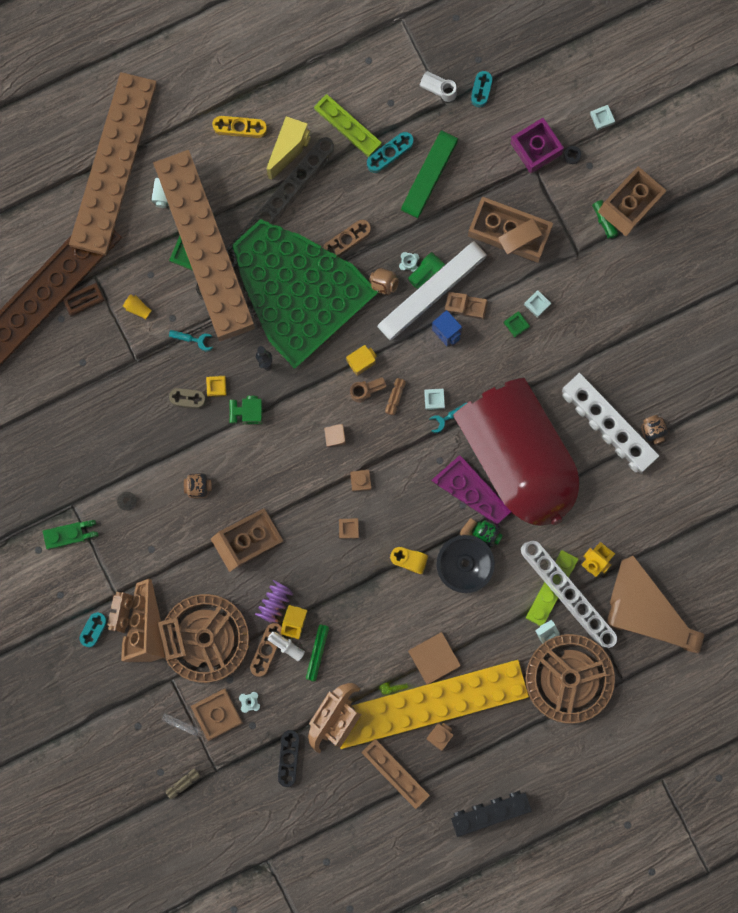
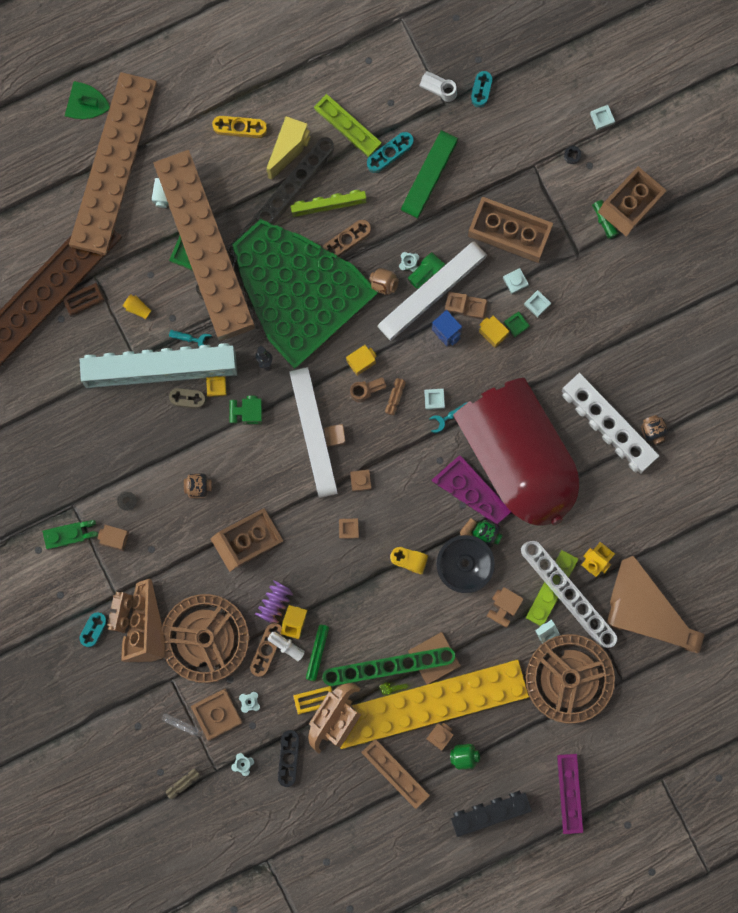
medium nougat tile [158,618,186,661] -> none
medium nougat slope [498,219,543,255] -> none
magenta brick [510,118,564,174] -> none
none -> green shield [64,81,110,119]
none -> light aqua brick [80,343,237,388]
none -> medium nougat brick [98,525,129,551]
none -> light aqua plate [231,753,254,776]
none -> white beam [289,367,338,498]
none -> lime plate [291,190,367,217]
none -> yellow tile [293,686,332,715]
none -> green beam [323,647,456,686]
none -> green head [450,744,480,770]
none -> yellow brick [479,316,509,348]
none -> medium nougat brick [487,587,523,628]
none -> light aqua plate [503,268,529,294]
none -> magenta plate [557,754,583,834]

